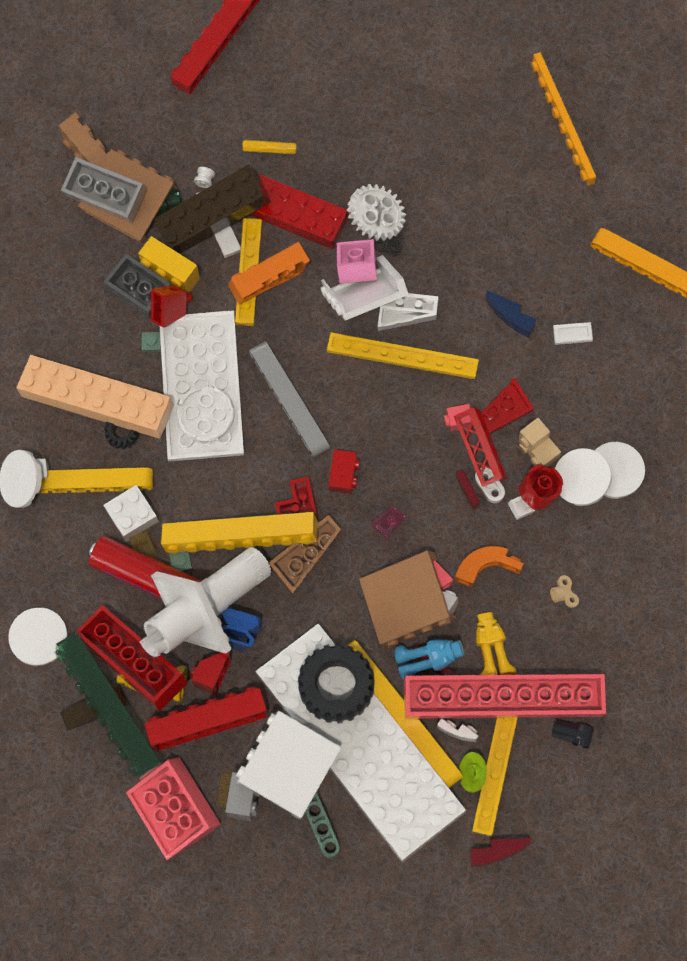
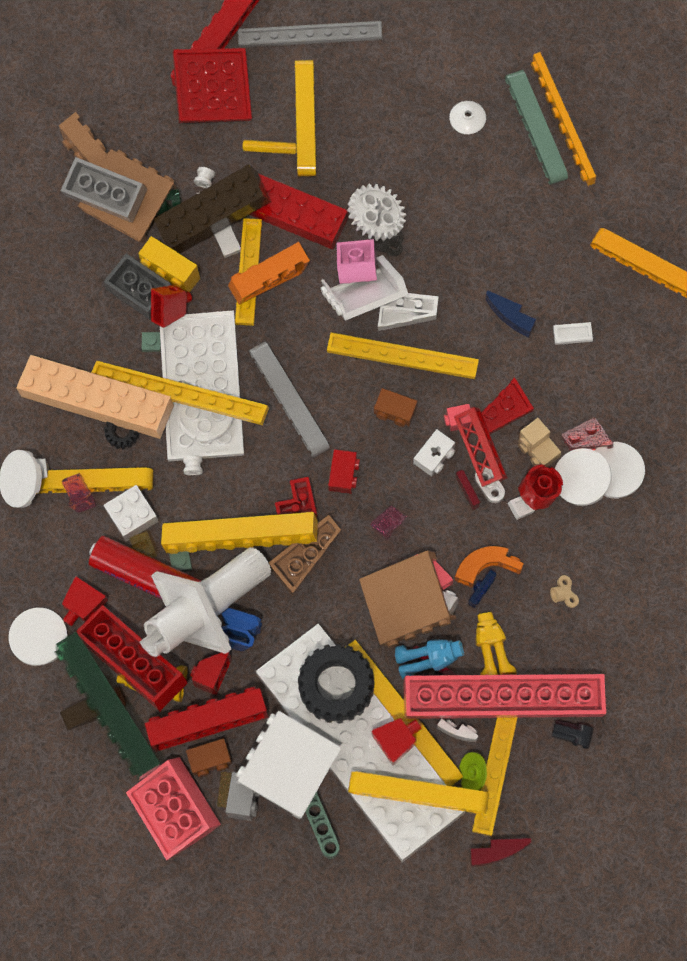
none -> clear pink slope [62,473,96,513]
none -> red torso [62,577,108,627]
none -> yellow plate [91,361,269,425]
none -> red plate [173,48,252,123]
none -> white wheel [183,455,203,475]
none -> dark orange brick [186,739,232,777]
none -> light grey tile [238,21,382,47]
none -> yellow beam [295,60,316,177]
none -> yellow beam [348,771,489,814]
none -> red torso [371,718,422,766]
none -> dark orange brick [374,388,418,427]
none -> white brick [413,429,456,477]
none -> white dish [450,101,486,134]
none -> clear blue plate [468,569,497,608]
none -> sand green beam [505,70,568,185]
none -> clear red wing [561,417,614,451]

